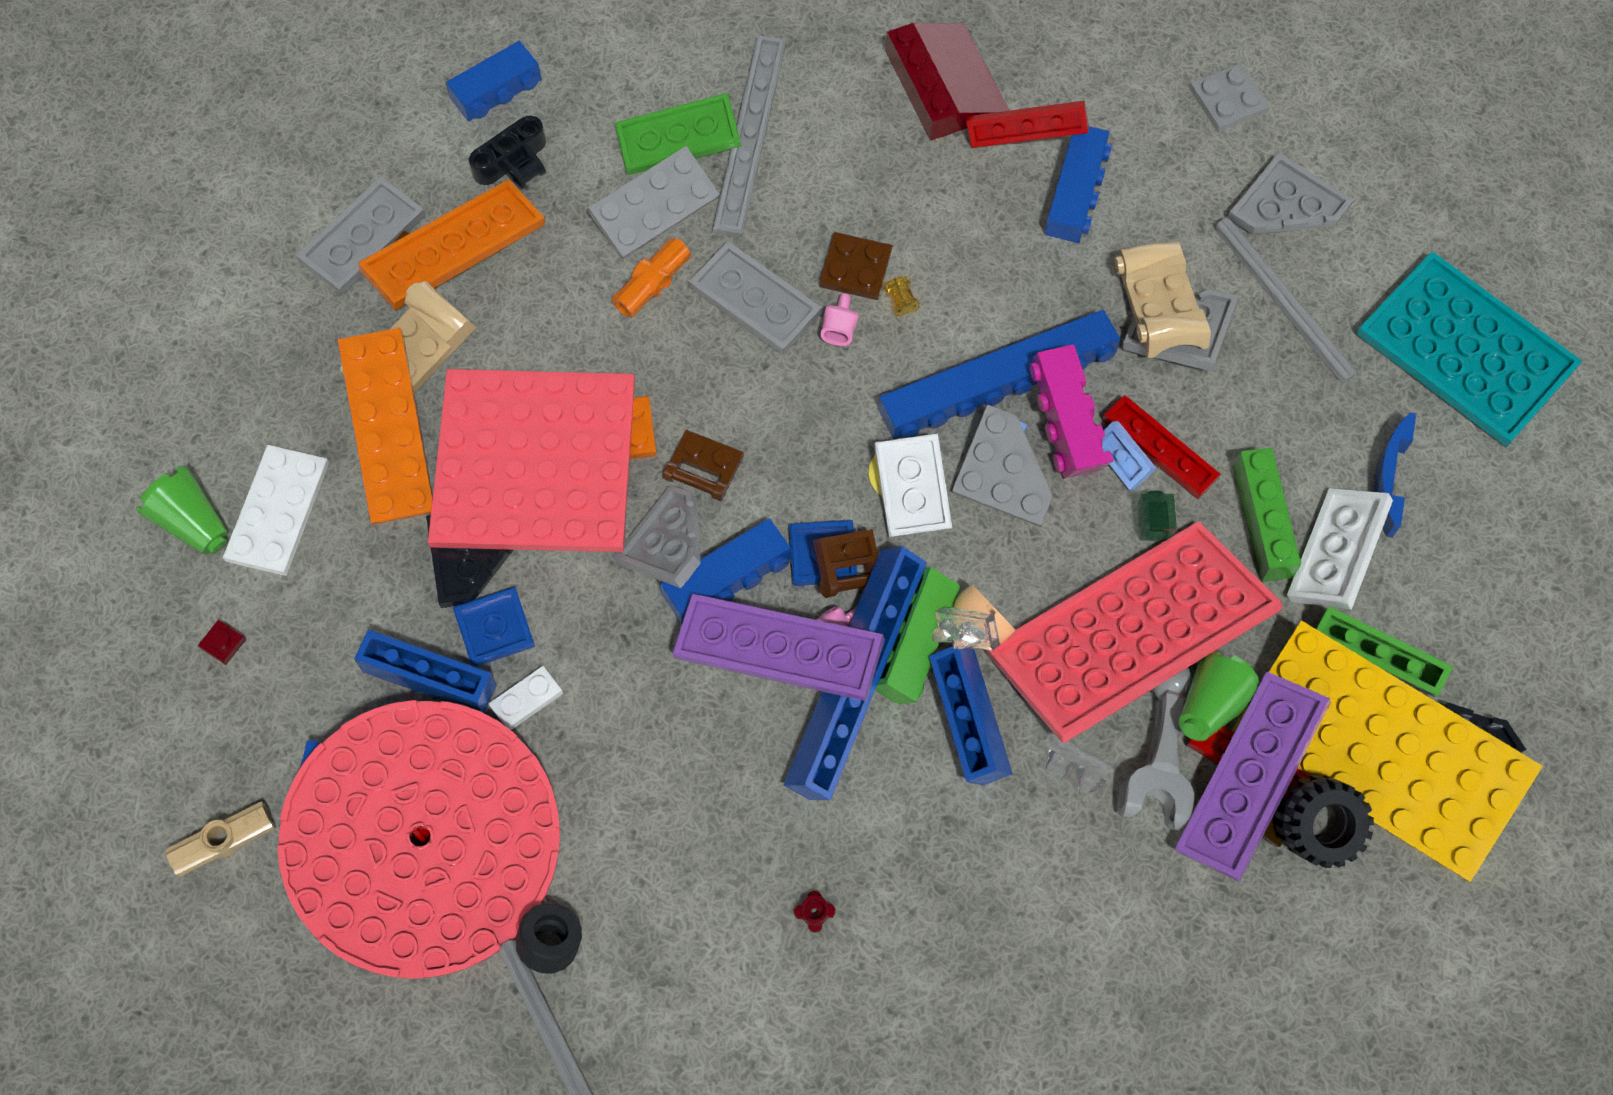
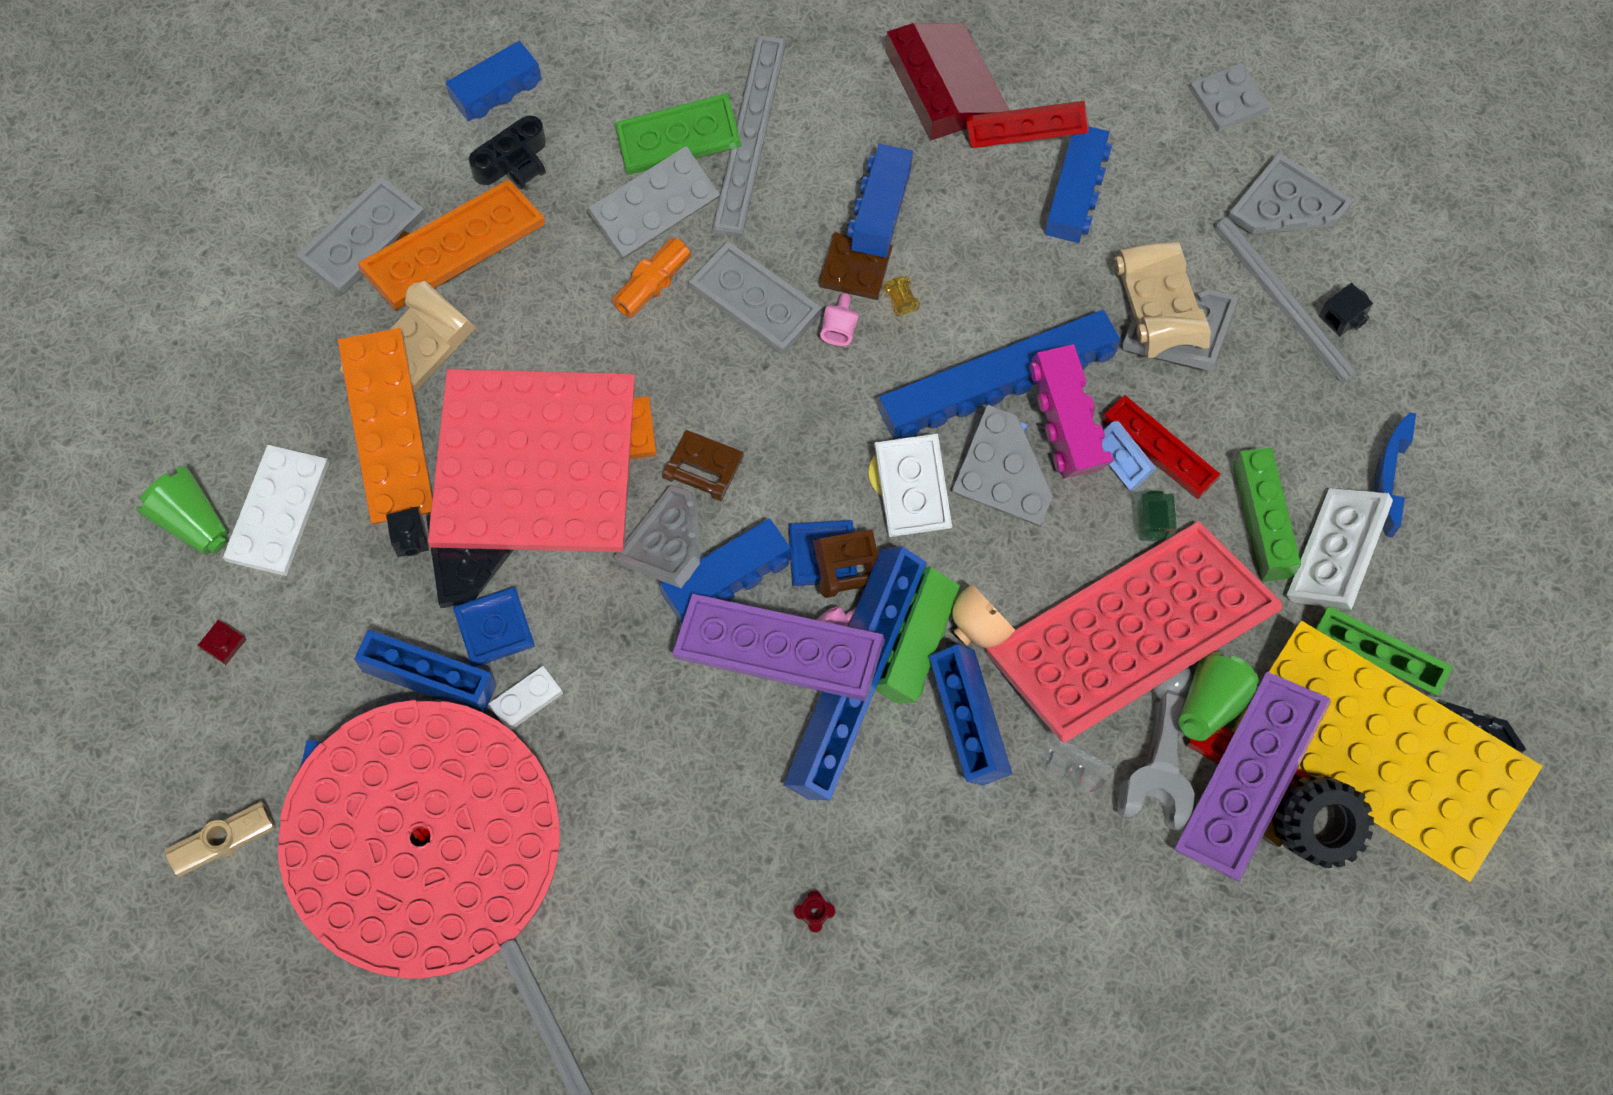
black tyre [516,903,582,974] -> none
clear tile [932,606,1000,651] -> none
teal plate [1356,251,1583,447] -> none
none -> black brick [386,508,430,557]
none -> blue brick [848,144,913,258]
none -> black brick [1319,282,1373,337]

